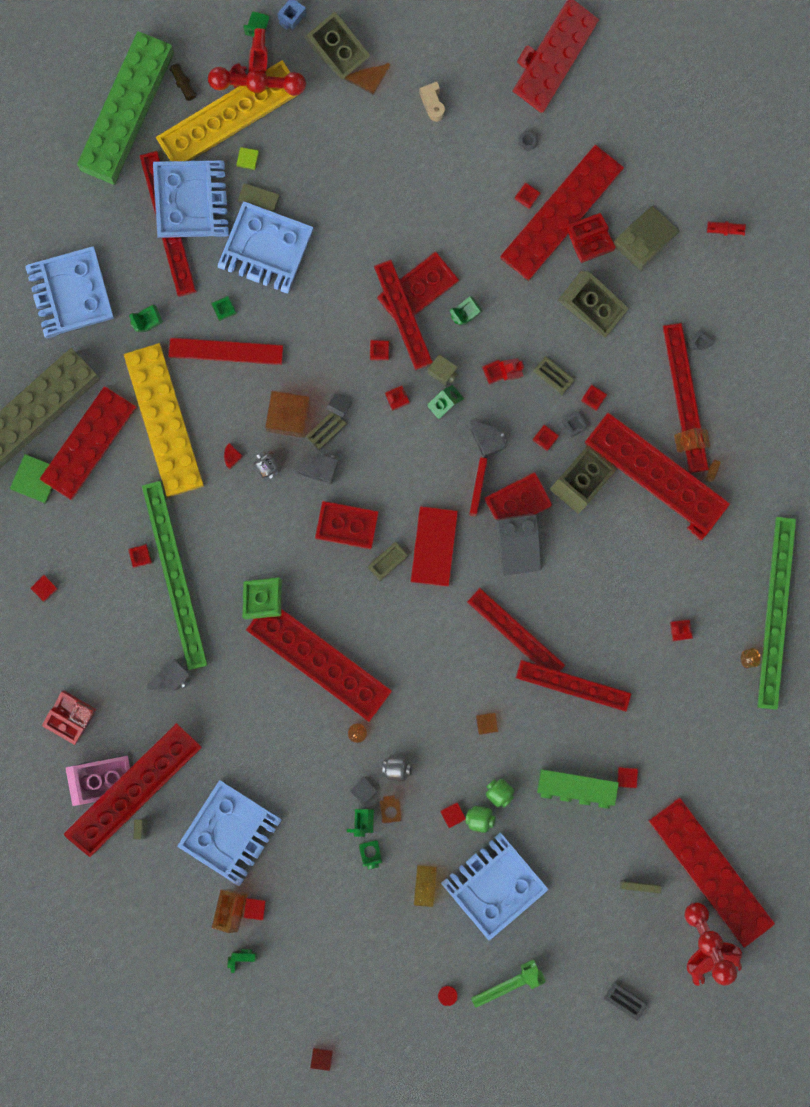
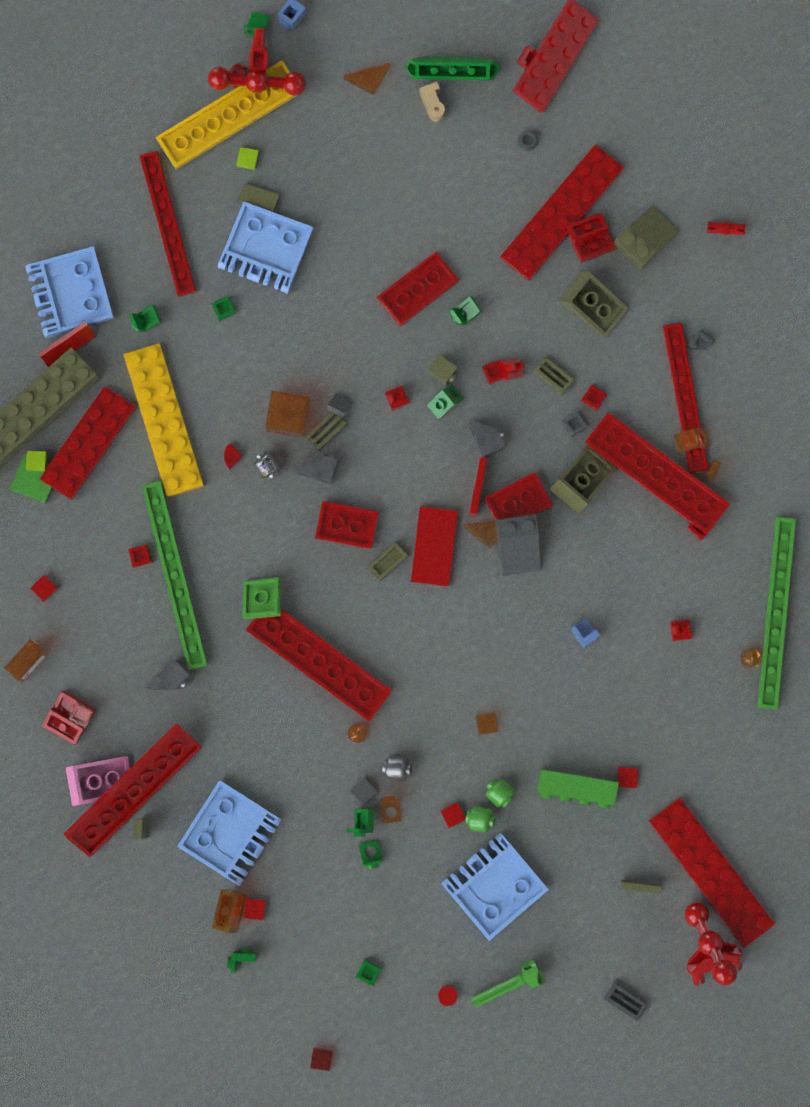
bright green brick [77,31,174,185] -> none
light blue hinge [153,160,229,238] -> none
red tile [168,338,283,365] -> none
dark brown pin [169,63,197,101] -> none
olive slope [304,11,370,80] -> none
red tile [370,340,389,361] -> none
red tile [374,259,433,371] -> none
clear yellow slope [414,865,437,907] -> none
red tile [467,588,565,671] -> none
red tile [514,182,541,209] -> none
red tile [515,660,632,712] -> none
red tile [532,425,559,452] -> none
none -> clear orange brick [4,639,48,683]
none -> lime tile [26,451,47,471]
none -> red tile [38,321,96,368]
none -> green tile [355,959,382,987]
none -> green brick [405,56,500,81]
none -> clear orange tile [463,522,498,549]
none -> medium blue panel [570,619,600,648]

